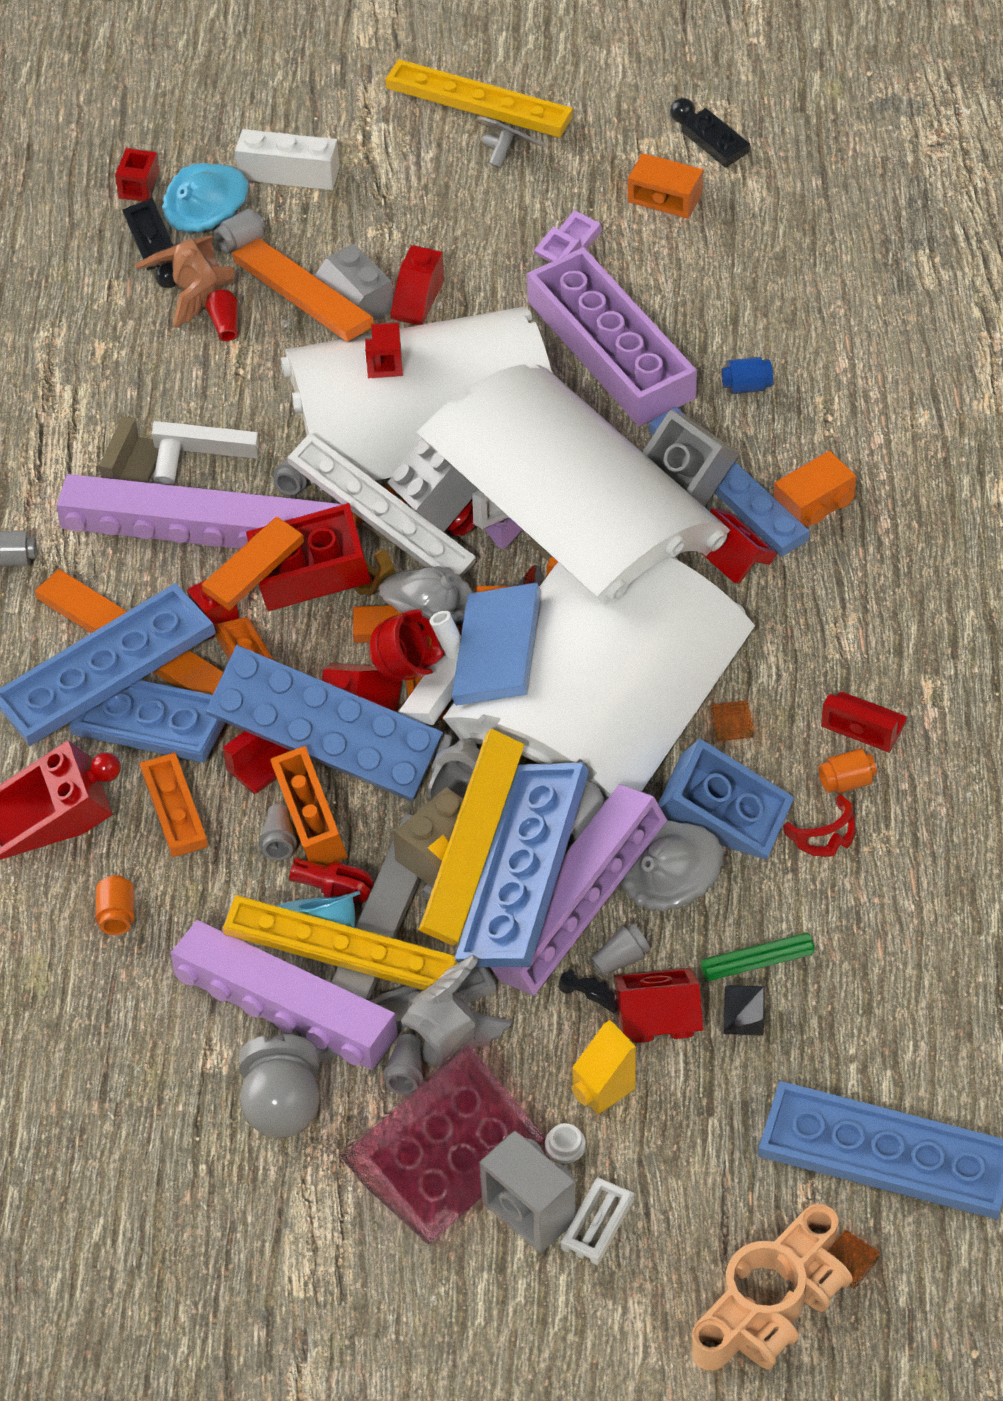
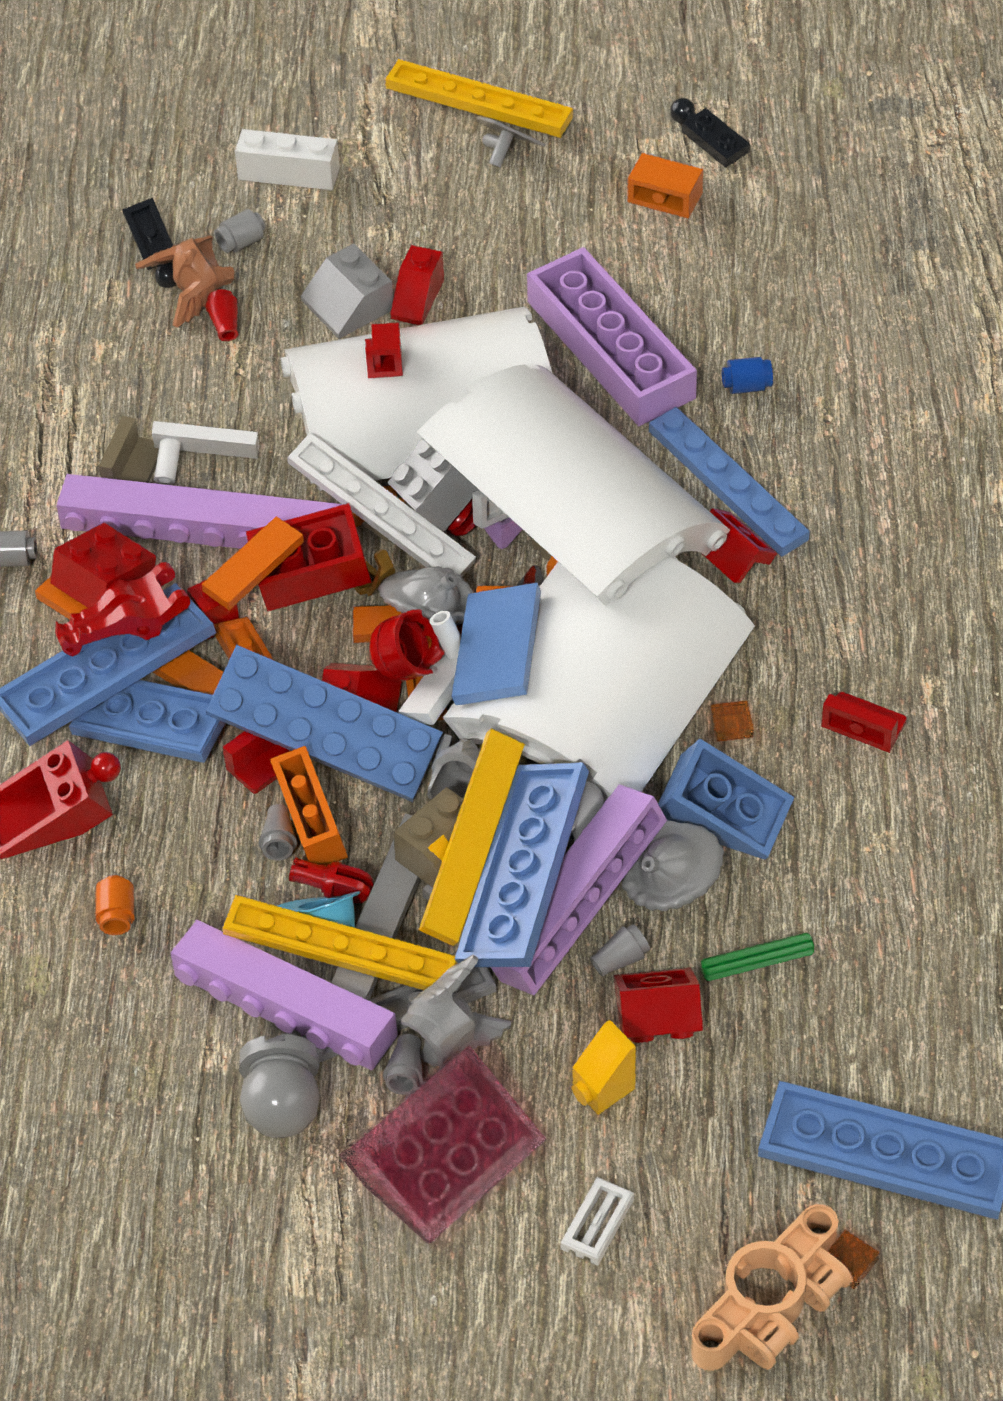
red brick [115,148,160,202] -> none
orange plate [139,753,208,858] -> none
medium azure piece [162,163,249,233] -> none
orange tile [232,238,374,342] -> none
light grey cone [273,458,308,495] -> none
light grey brick [480,1131,575,1253] -> none
lavender slope [534,210,602,262] -> none
white plate [545,1123,586,1164] -> none
black piece [558,970,617,1013] -> none
light grey brick [642,409,739,507] -> none
black slope [724,985,765,1035] -> none
orange brick [774,450,856,527] -> none
red helmet [783,795,856,857] -> none
orange brick [818,748,877,794] -> none
none -> red brick [50,523,156,608]
none -> red animal [55,562,191,656]

